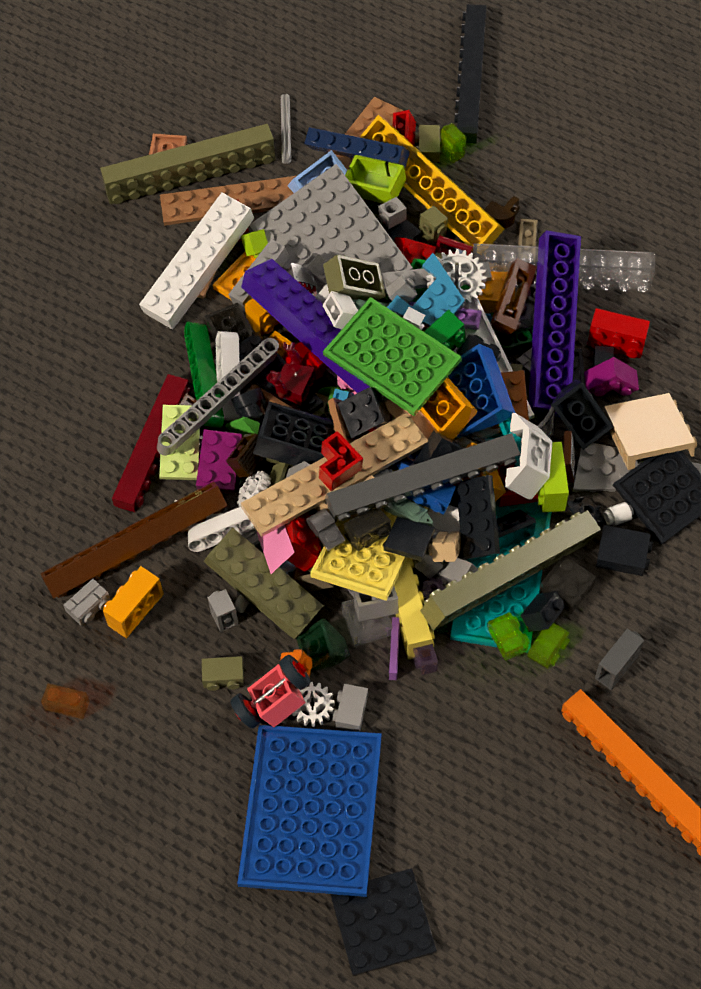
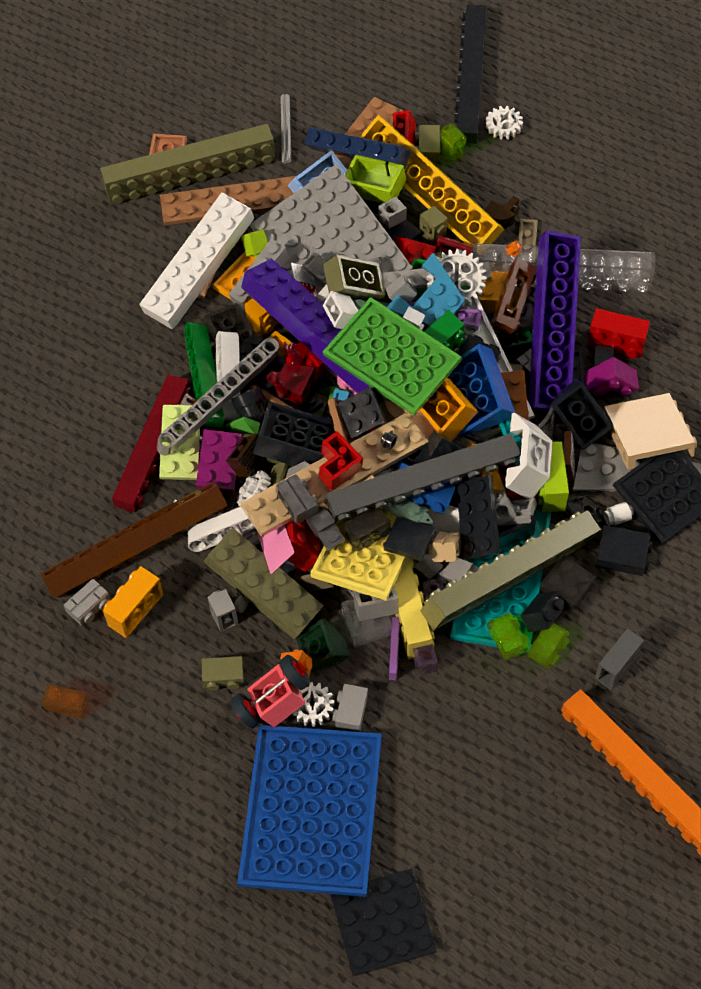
none -> flat silver brick [276,474,319,524]
none -> black plate [381,431,398,450]
none -> white gear [486,106,523,140]
none -> light grey brick [494,489,517,525]
none -> light grey plate [497,498,537,527]
none -> orange plate [505,241,522,257]

